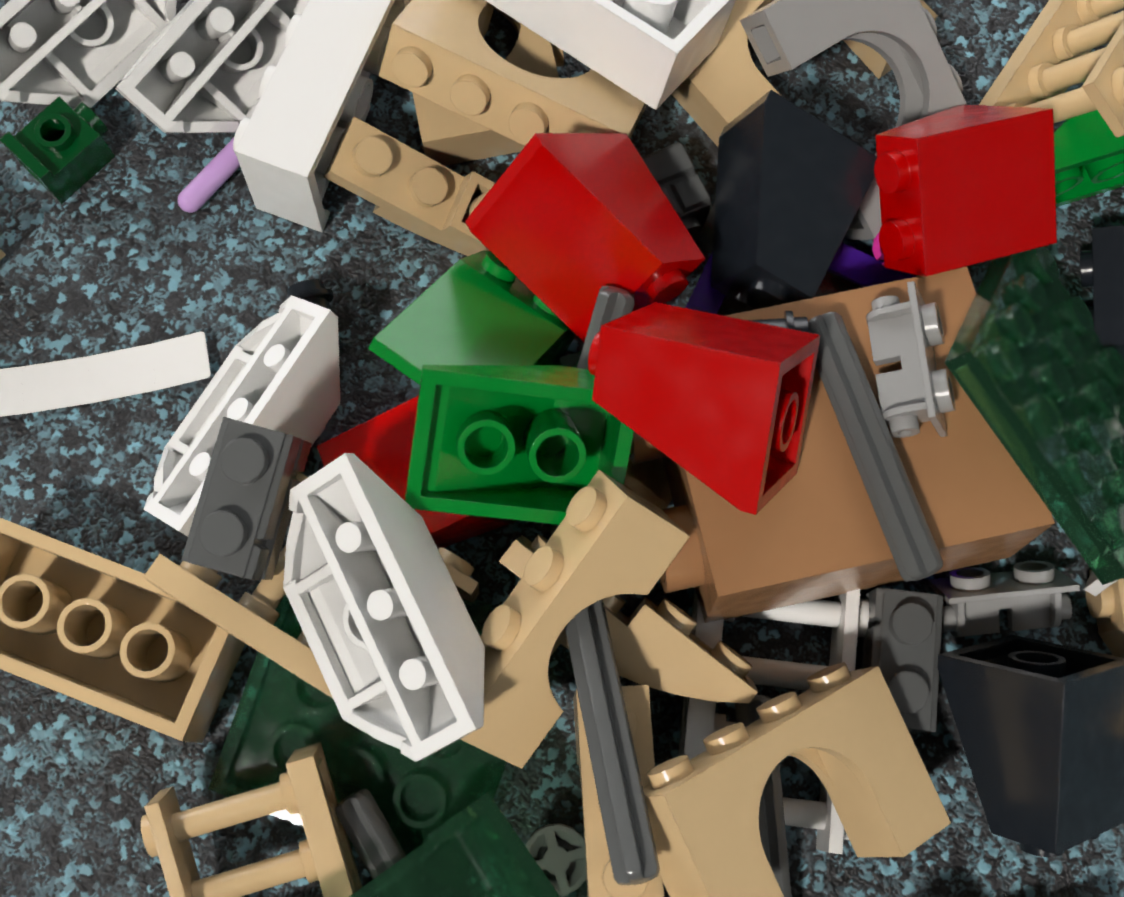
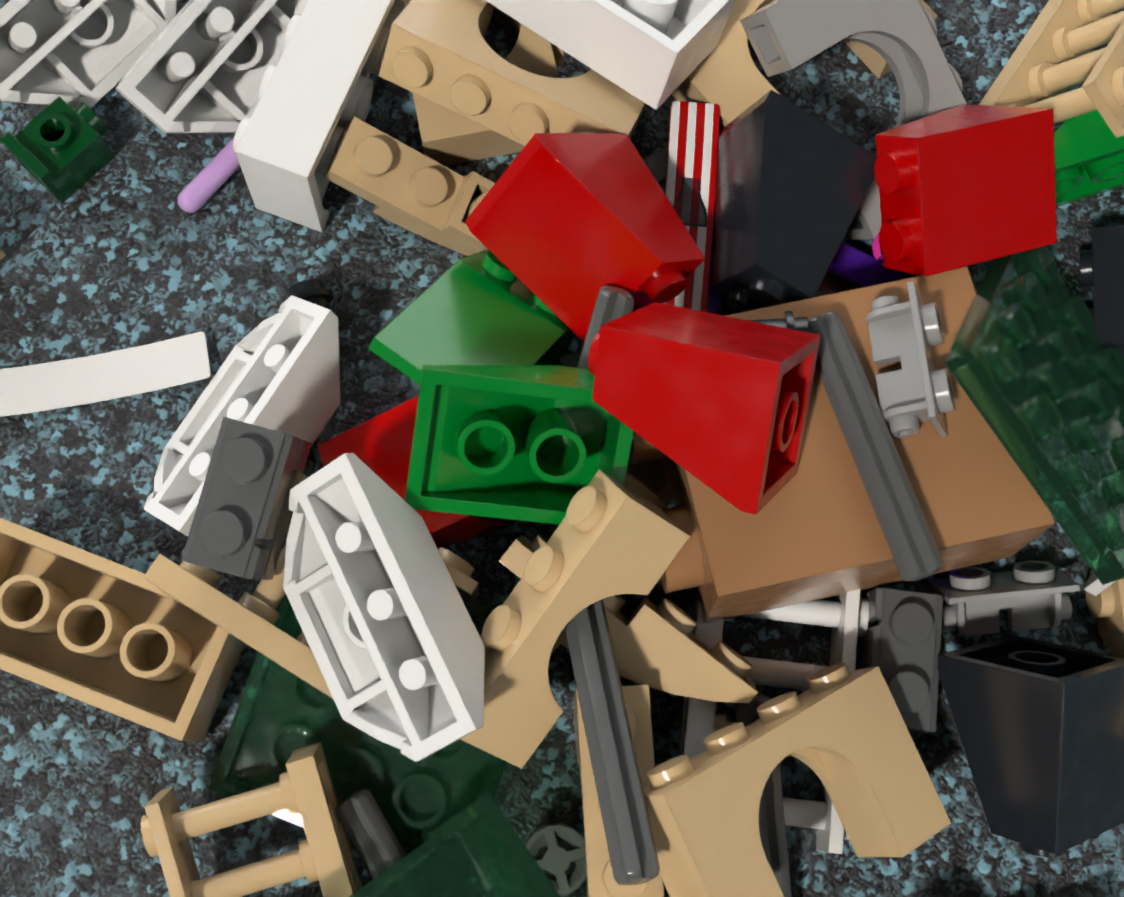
none -> sticker [662,101,720,312]

